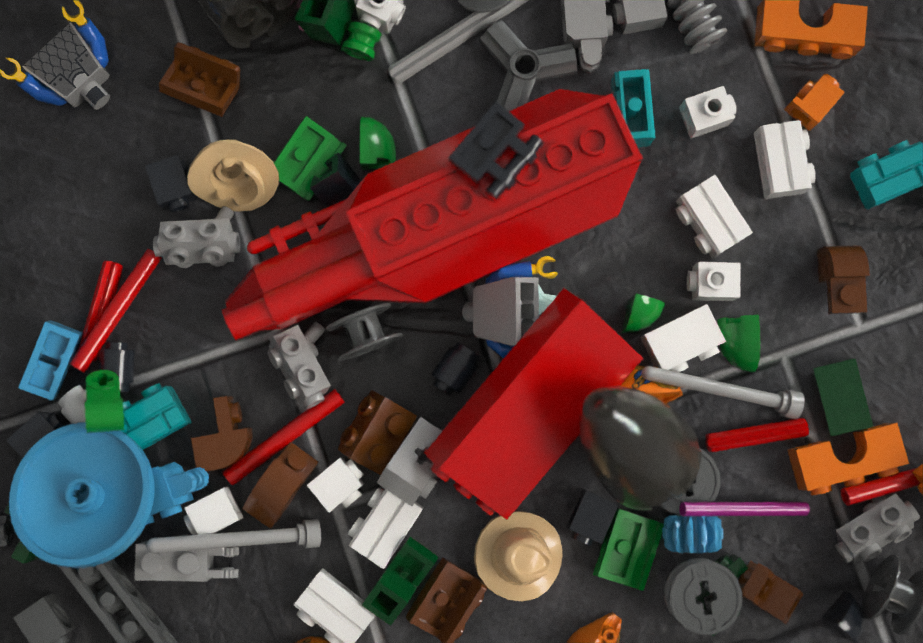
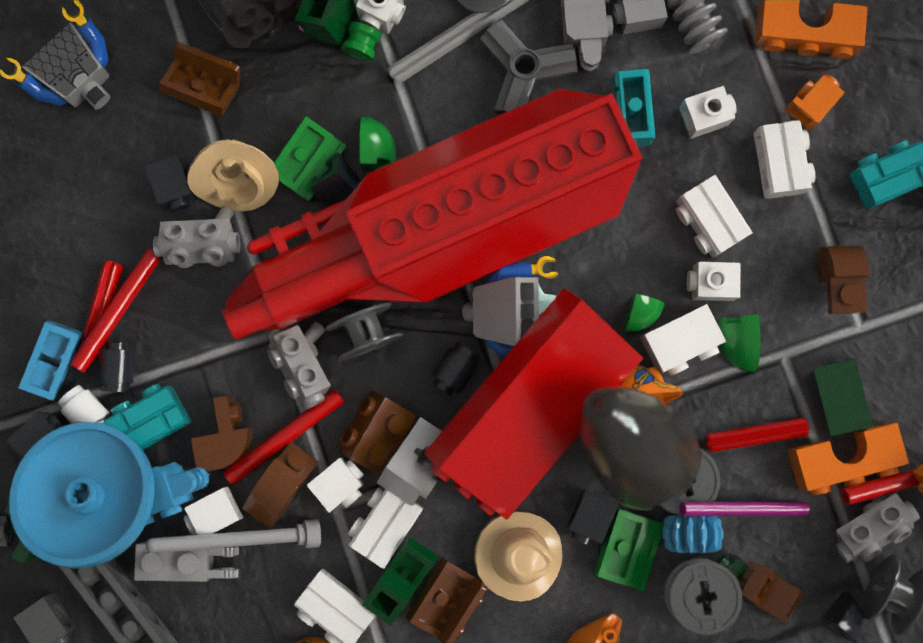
green piece [85,370,124,433] -> none
black plate [449,102,544,200] -> none
light grey piece [642,366,805,419] -> none

